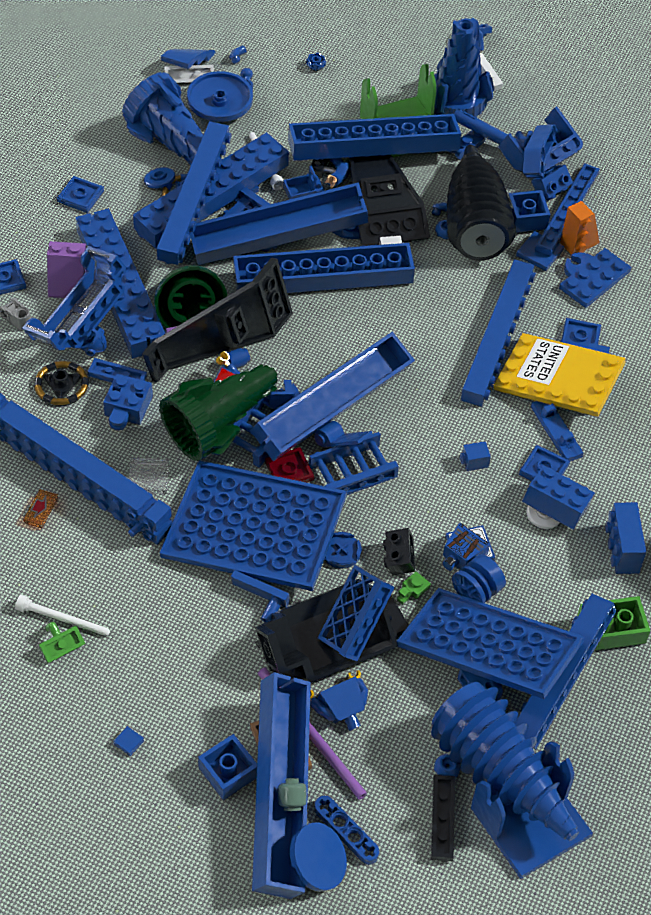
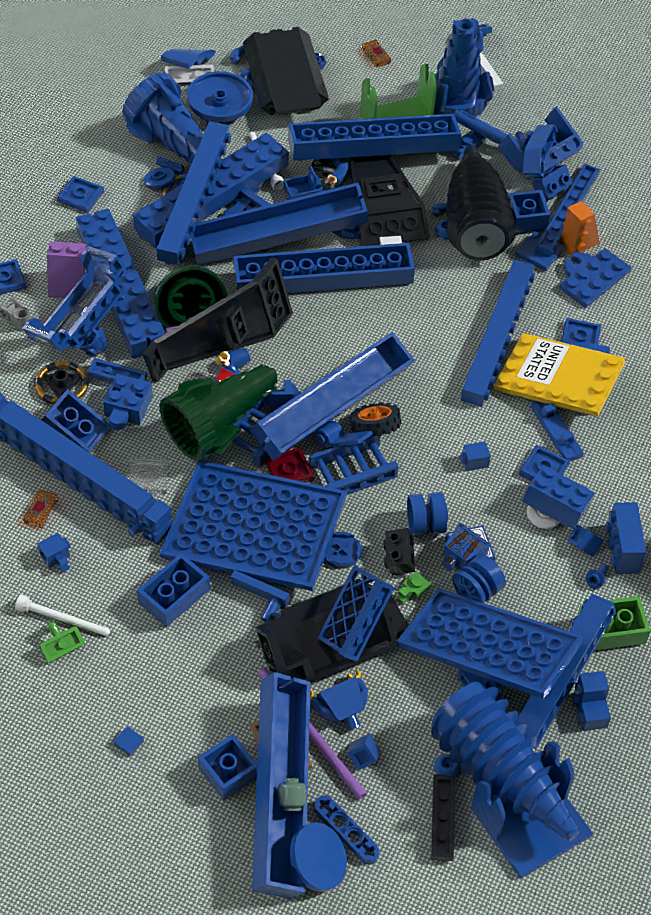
none -> blue brick [37,533,71,572]
none -> blue slope [41,389,110,452]
none -> blue brick [137,553,210,627]
none -> blue piece [156,156,184,174]
none -> black panel [243,27,329,116]
none -> blue panel [347,733,380,770]
none -> black wheel [350,403,402,437]
none -> clear orange tile [362,39,391,68]
none -> blue wheel [407,492,448,536]
none -> blue panel [567,524,604,556]
none -> blue brick [572,671,611,731]
none -> blue plate [586,563,609,589]

